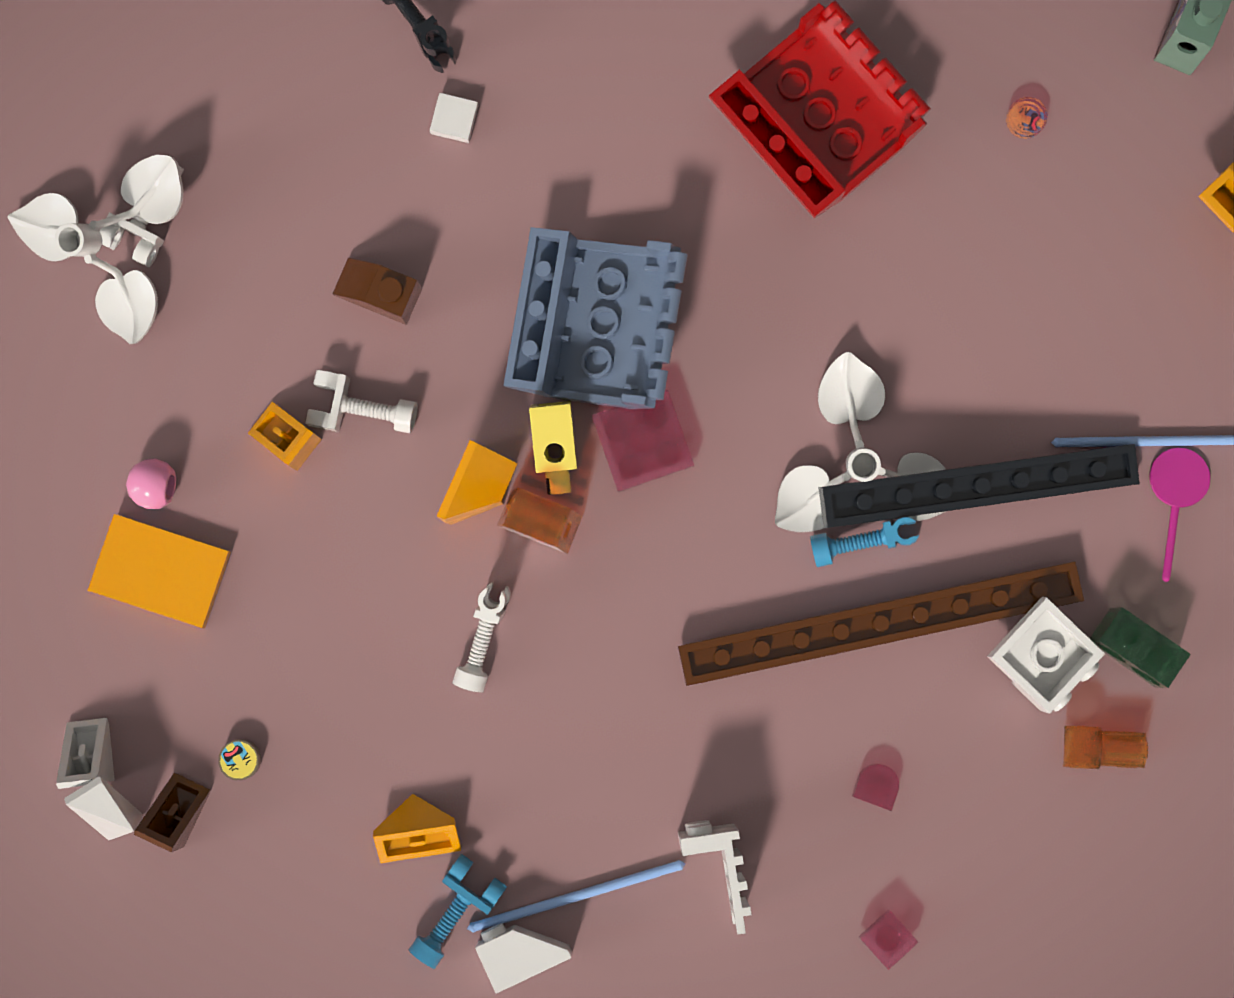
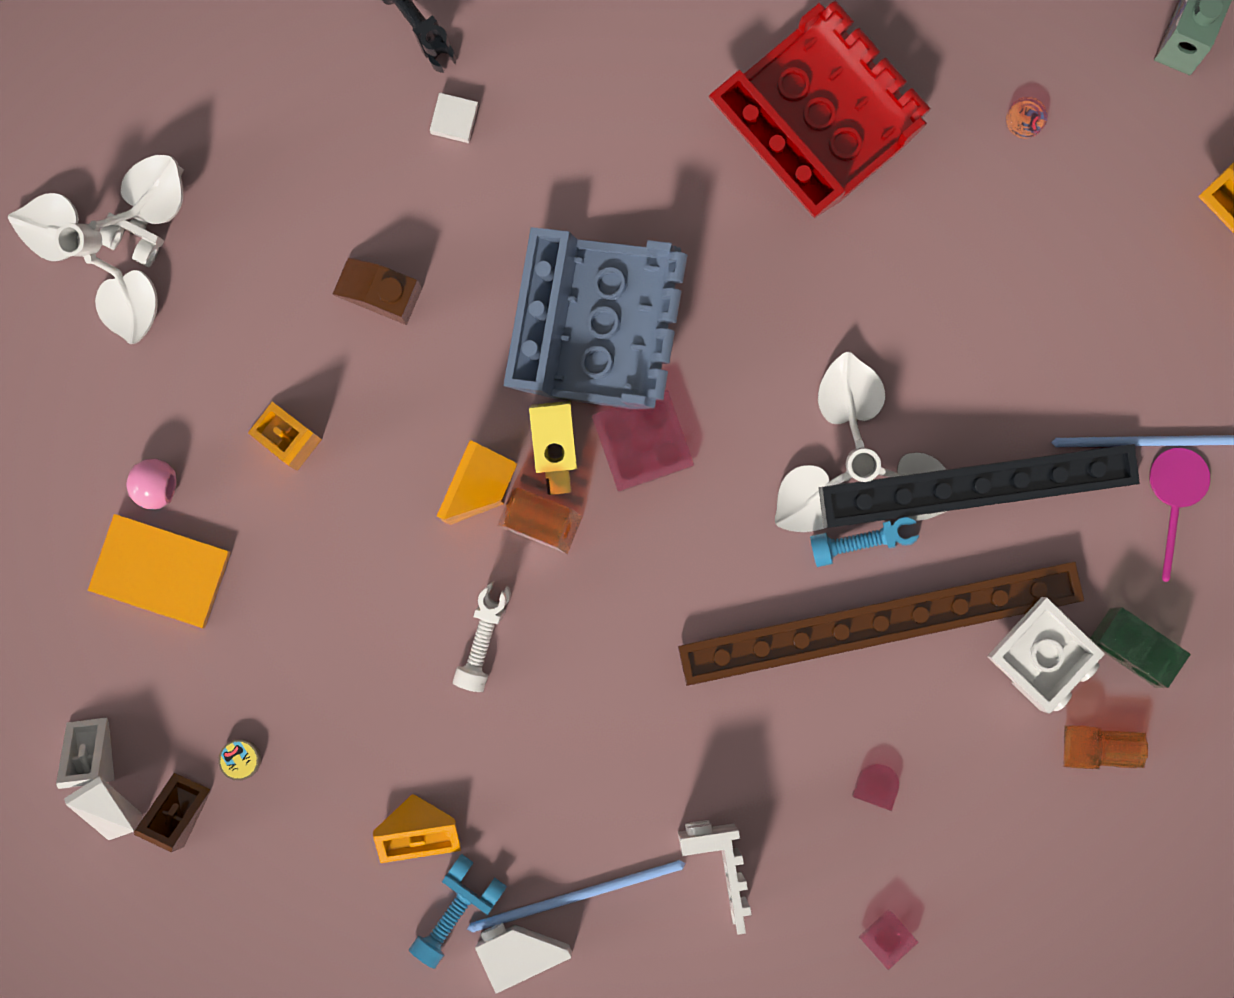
white bar [305,370,418,434] -> none

